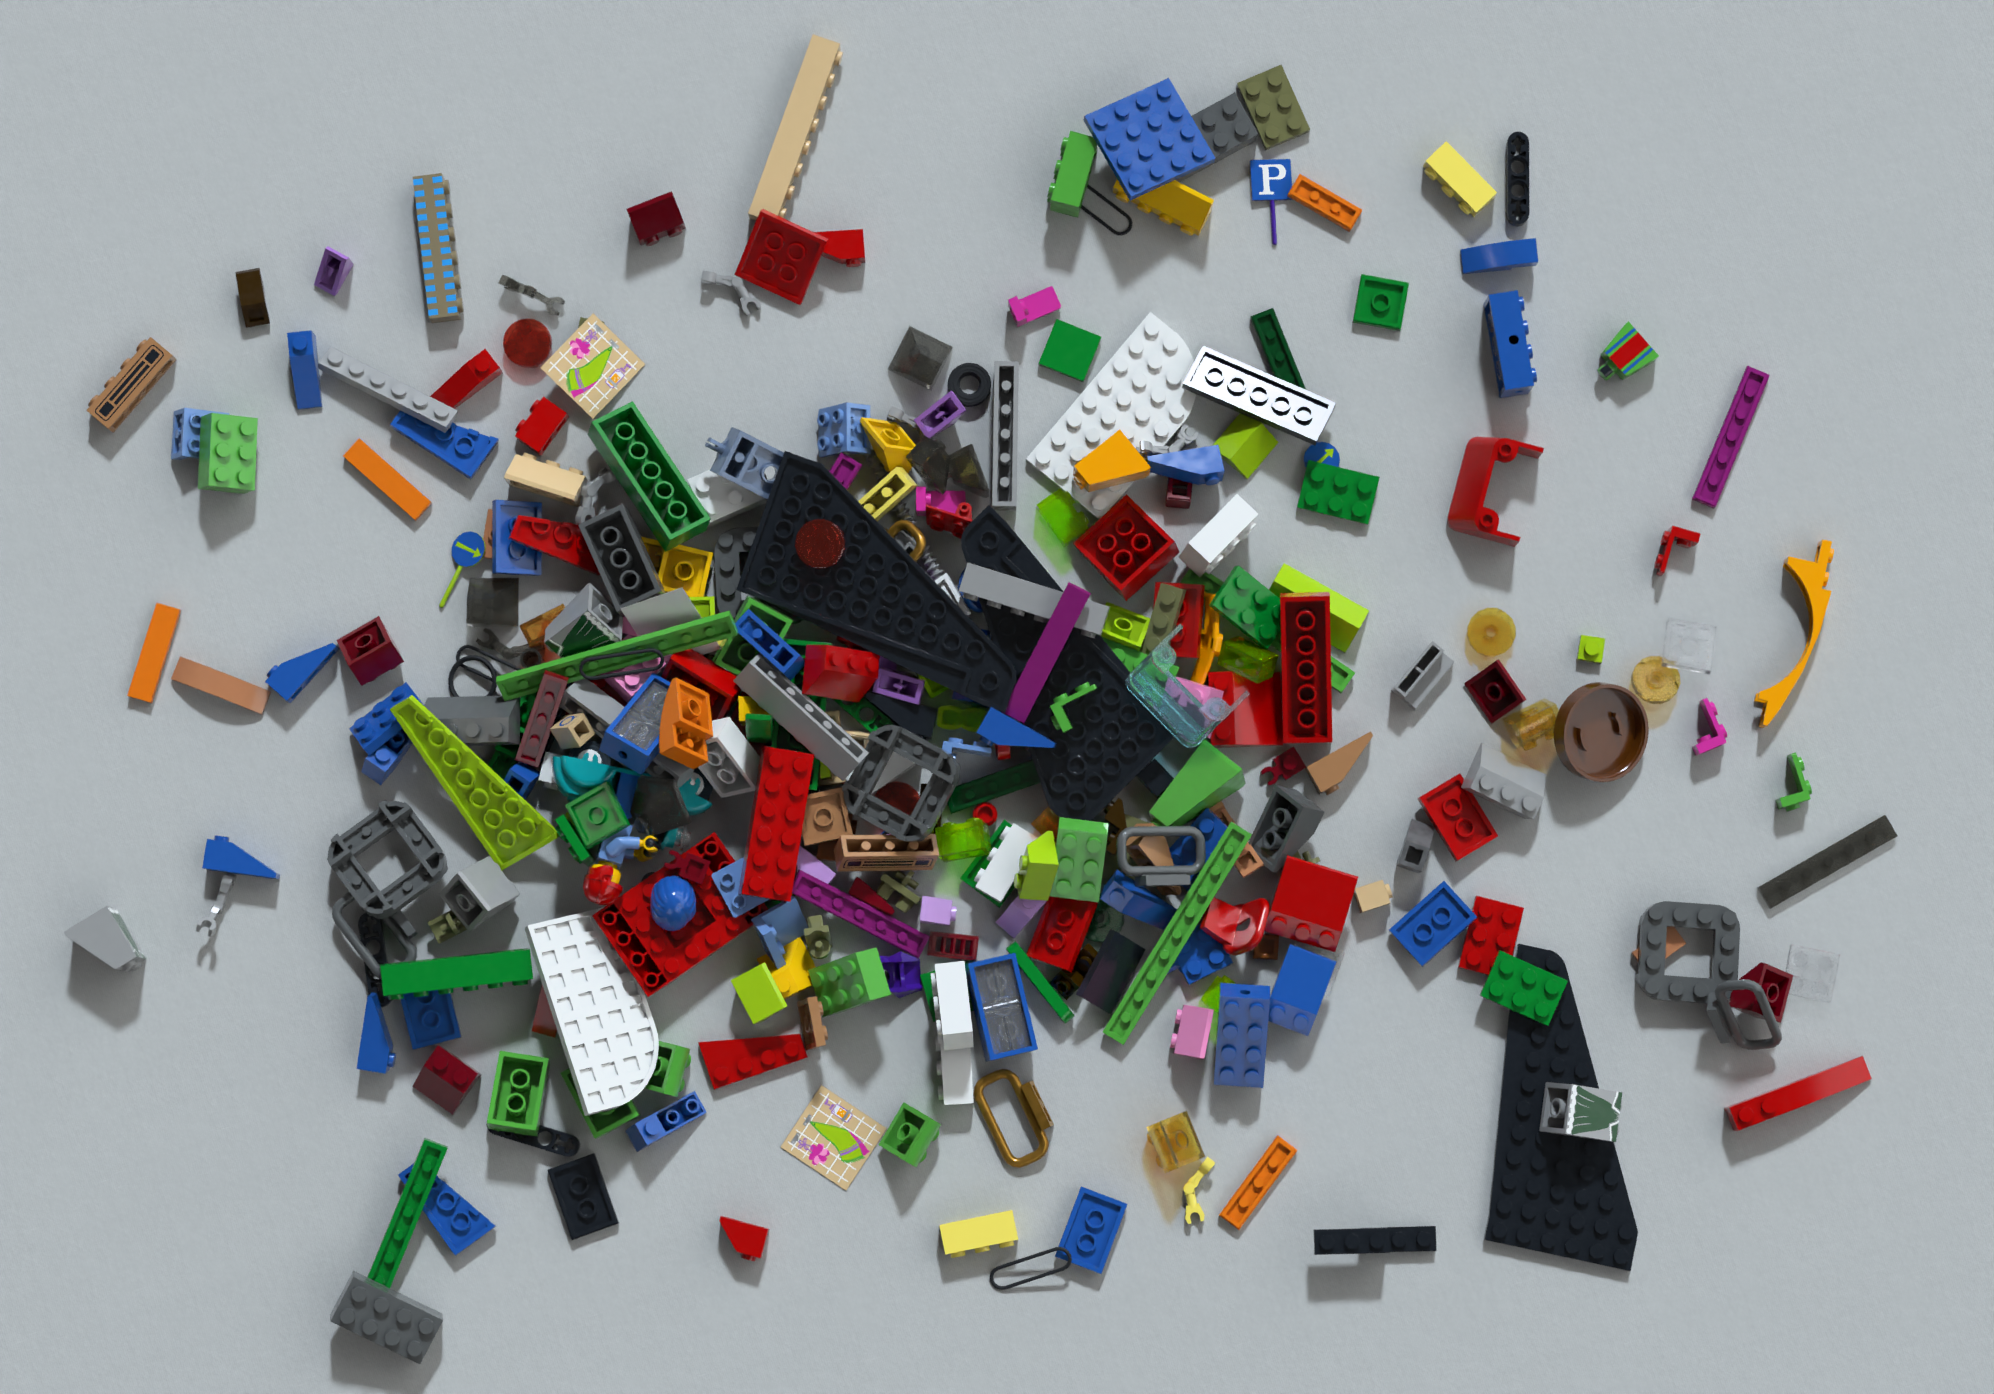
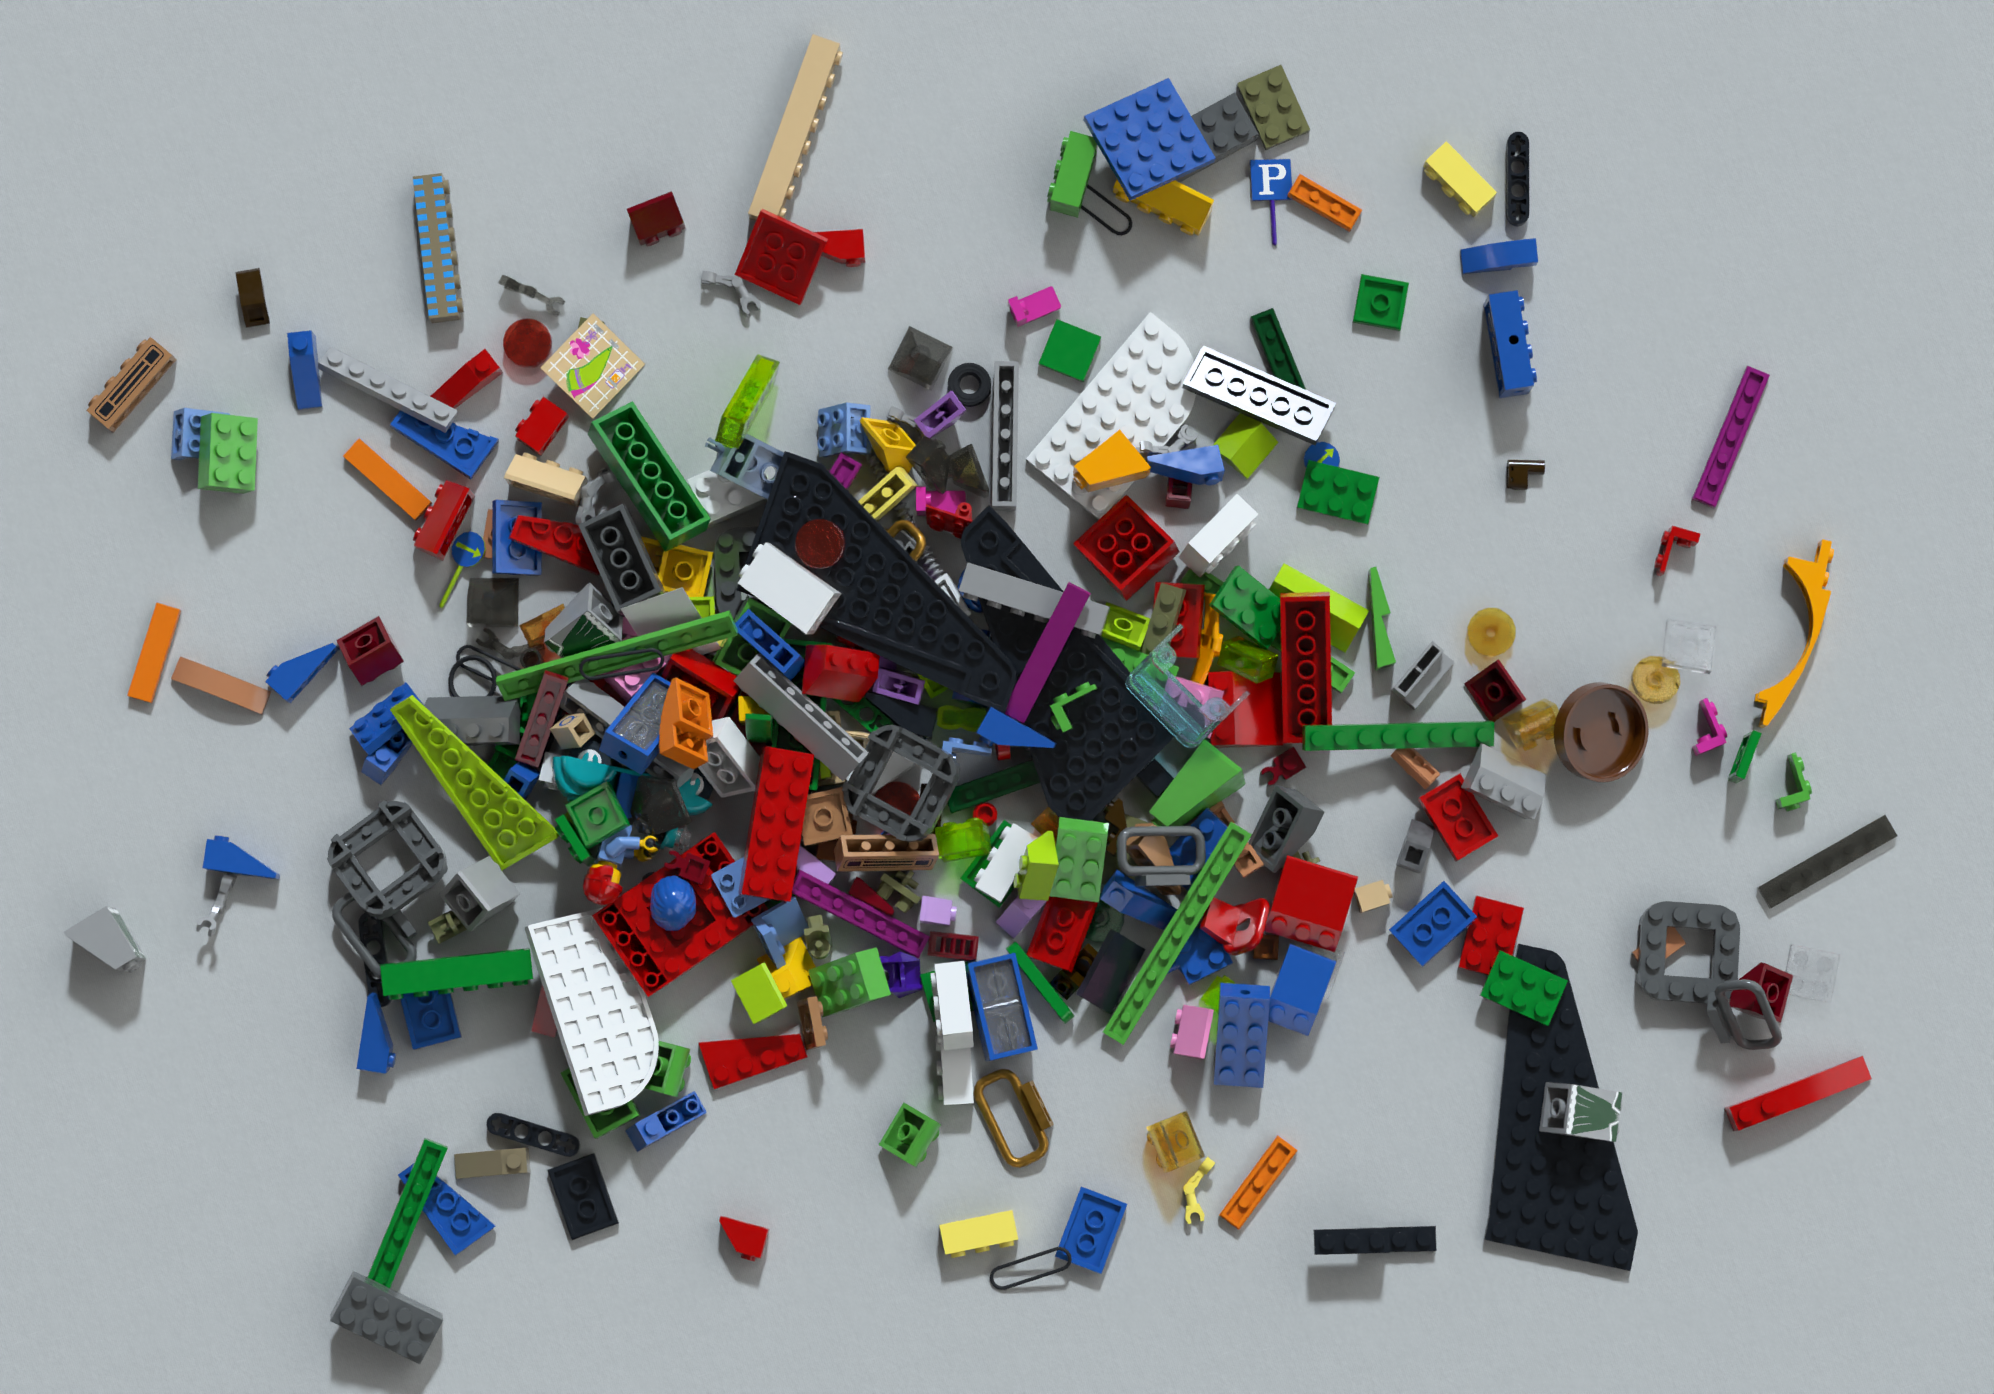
medium lavender slope [314,246,354,296] -> none
dark red slope [412,1045,482,1115] -> none
bright green brick [487,1051,550,1136] -> none
sticker [781,1085,887,1190] -> none
clear neon green brick [1036,488,1089,547] -> none
medium nougat slope [1305,731,1373,795] -> none
red windscreen [1447,436,1544,547] -> none
lime plate [1576,635,1605,664] -> none
torso [1597,321,1659,381] -> none
none -> red slope [413,480,475,561]
none -> dark tan slope [454,1148,531,1179]
none -> clear neon green brick [715,354,780,449]
none -> white slope [738,542,841,634]
none -> green plate [1302,721,1494,751]
none -> bright green slope [1368,567,1396,671]
none -> nougat plate [1390,748,1440,790]
none -> dark brown piece [1507,460,1545,490]
none -> green tile [1728,730,1762,783]

